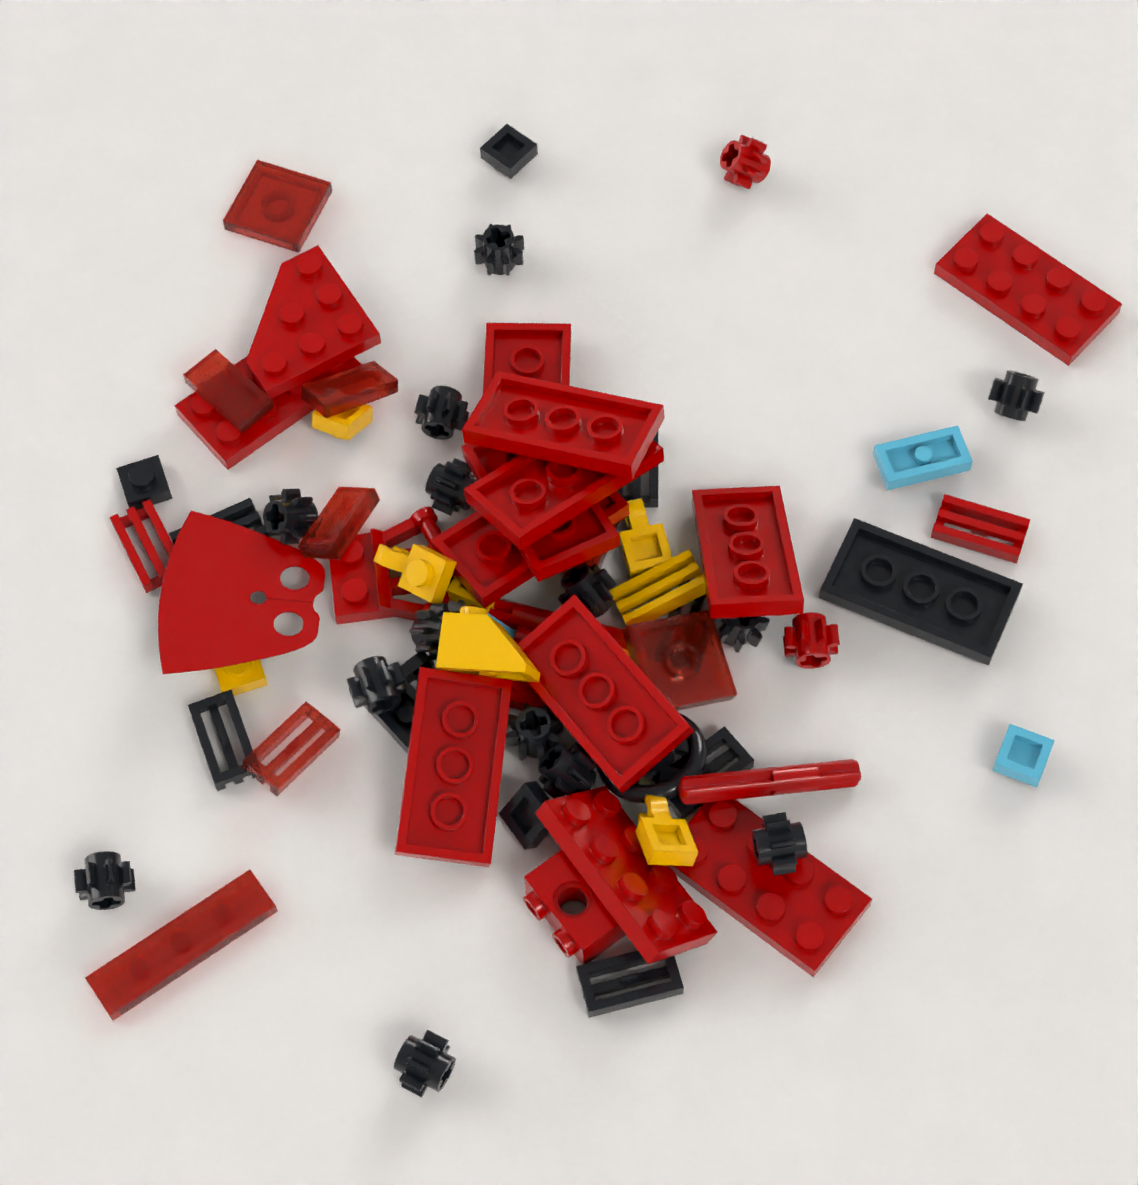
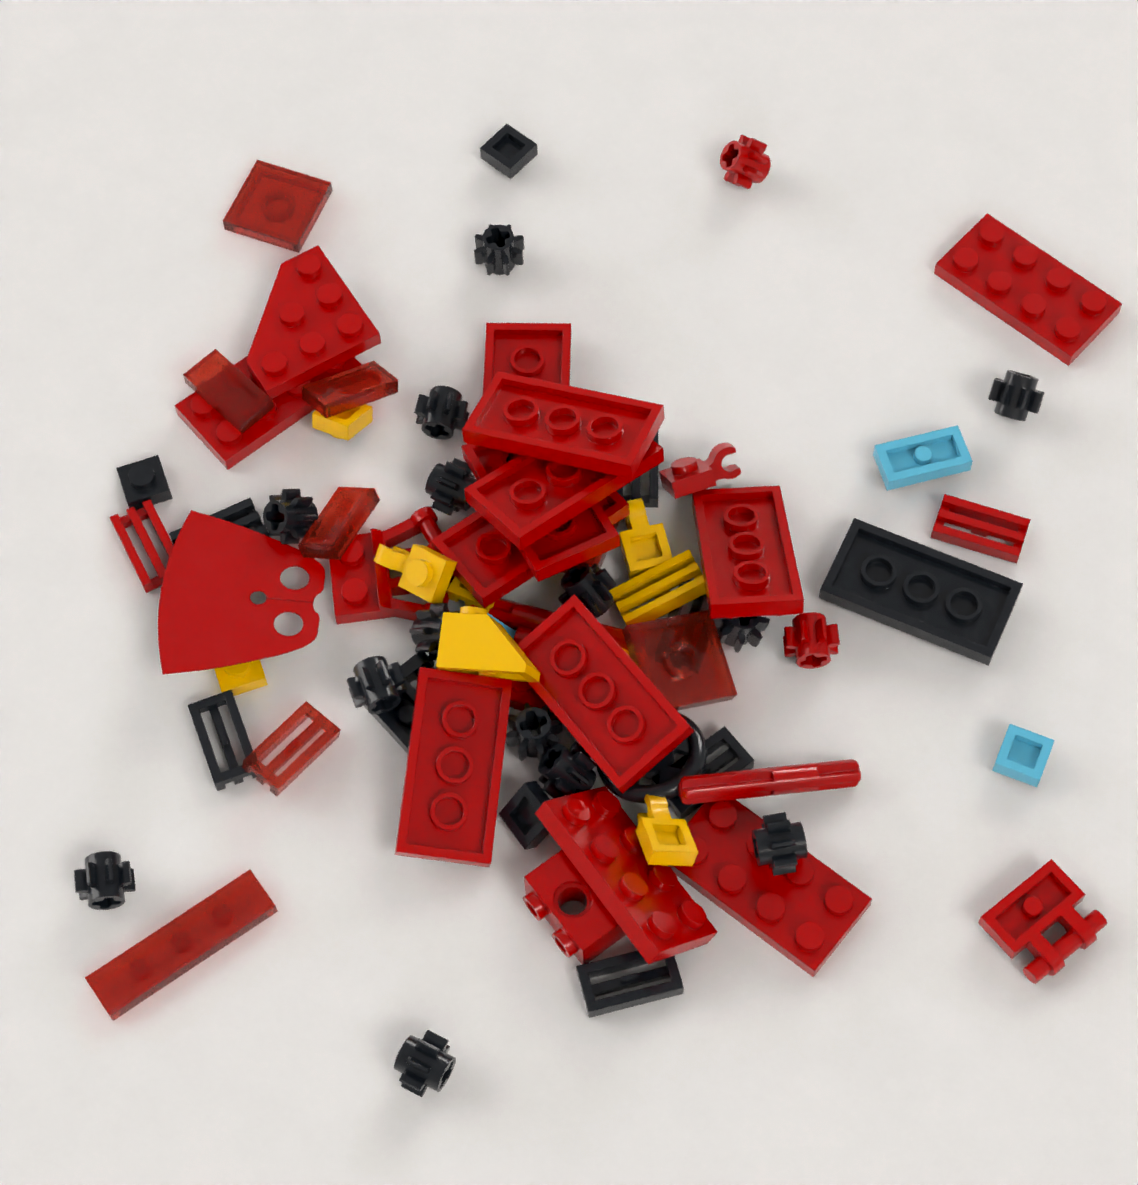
none -> red plate [659,443,741,499]
none -> red plate [978,859,1107,984]

